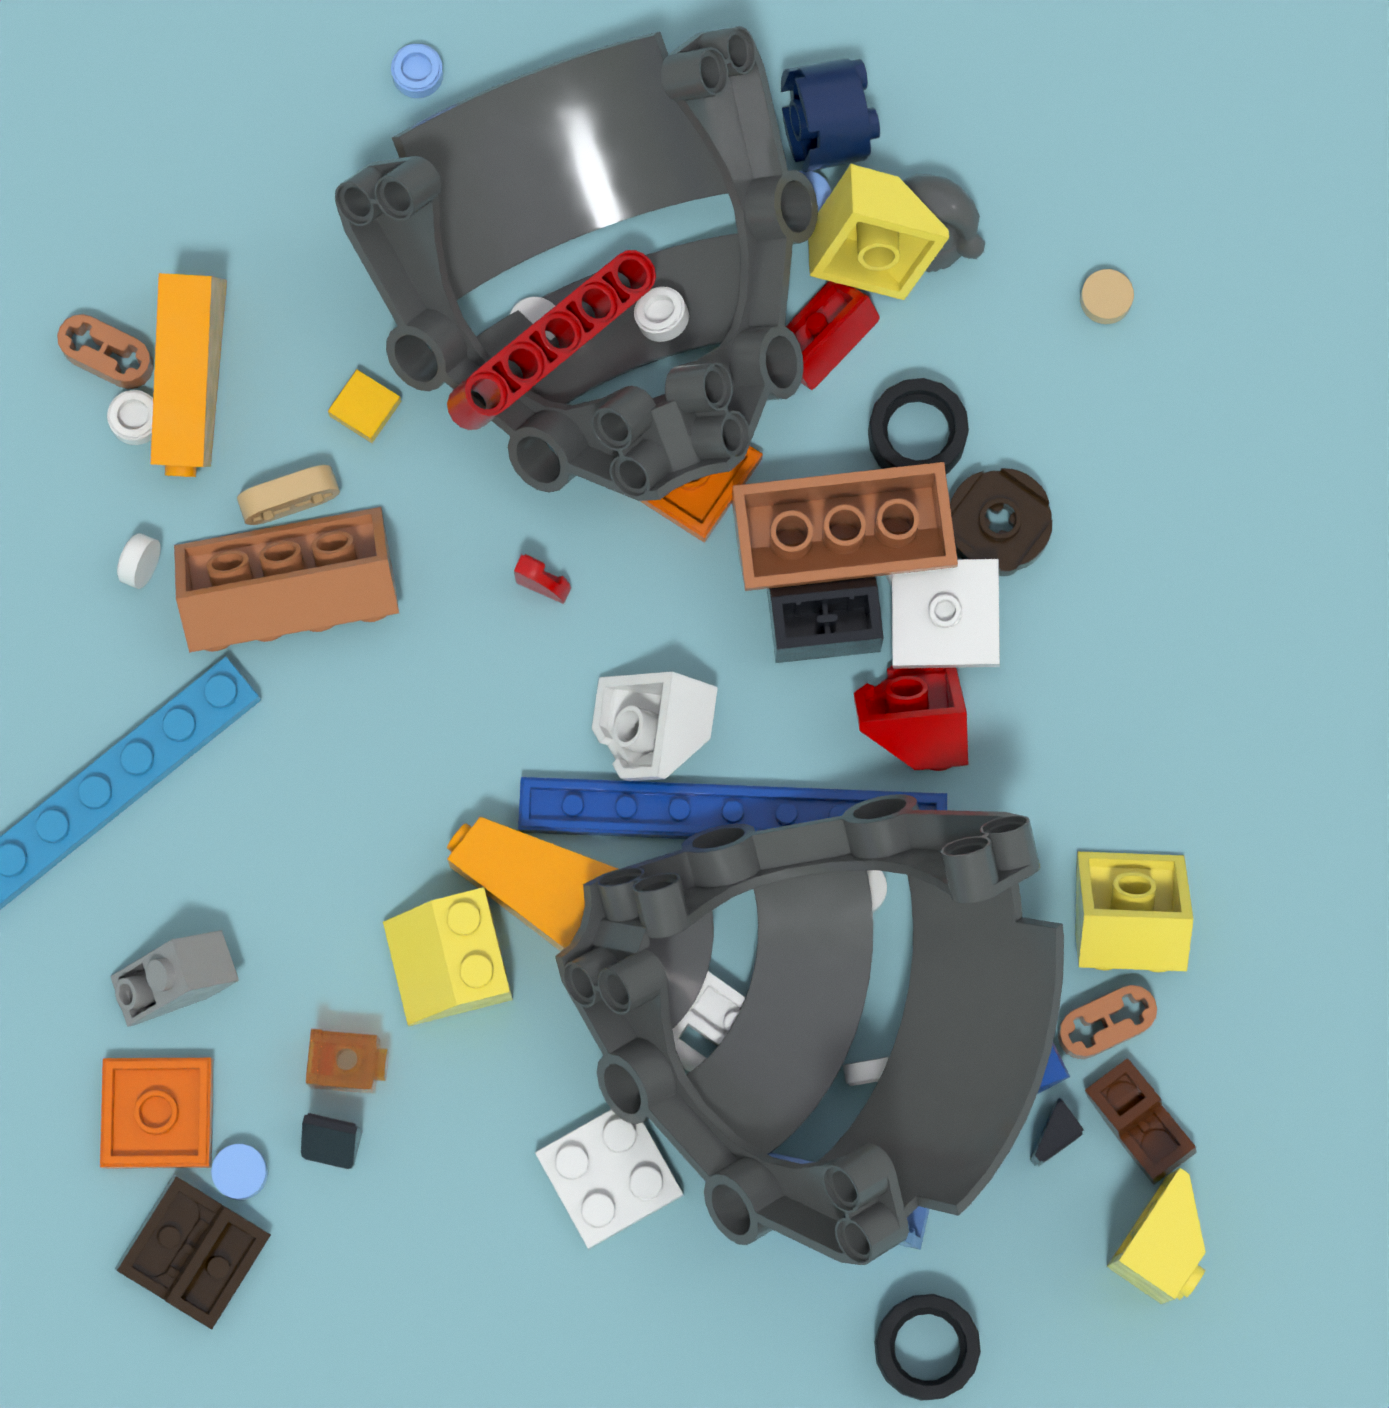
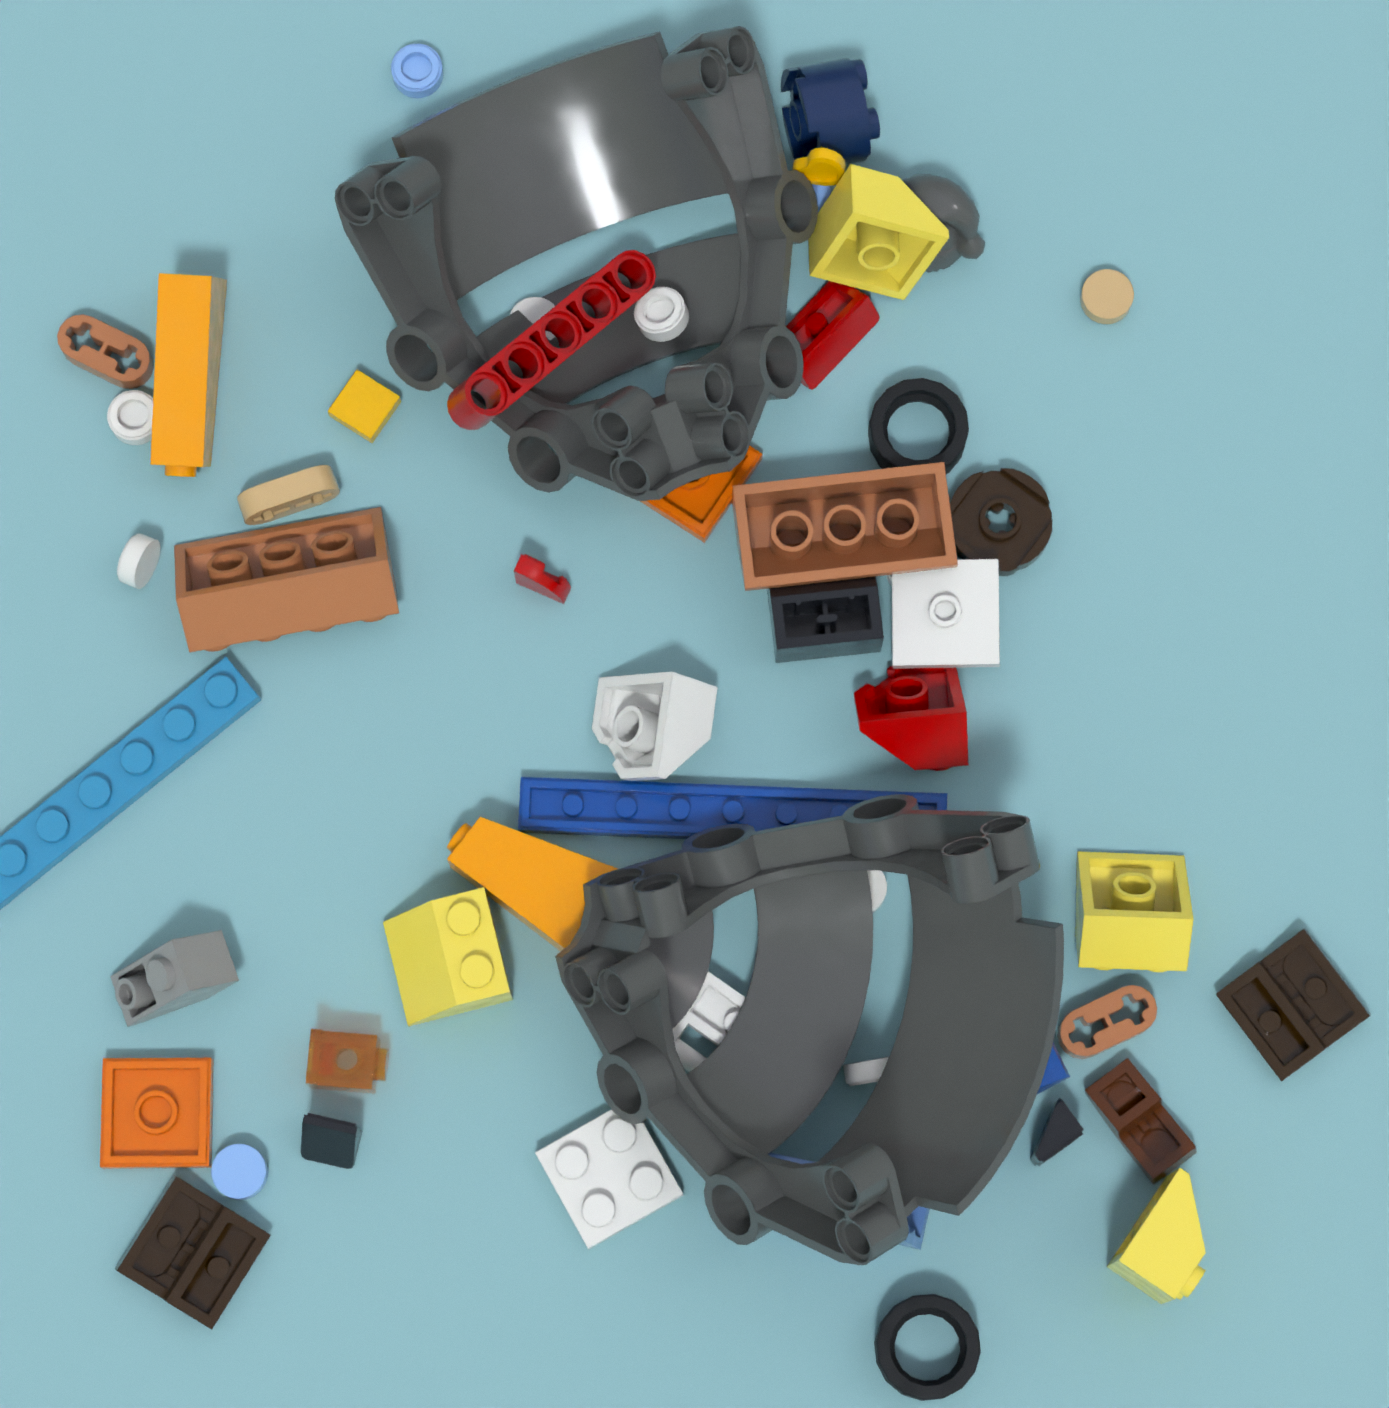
none -> yellow piece [792,147,846,186]
none -> dark brown slope [1216,928,1371,1082]

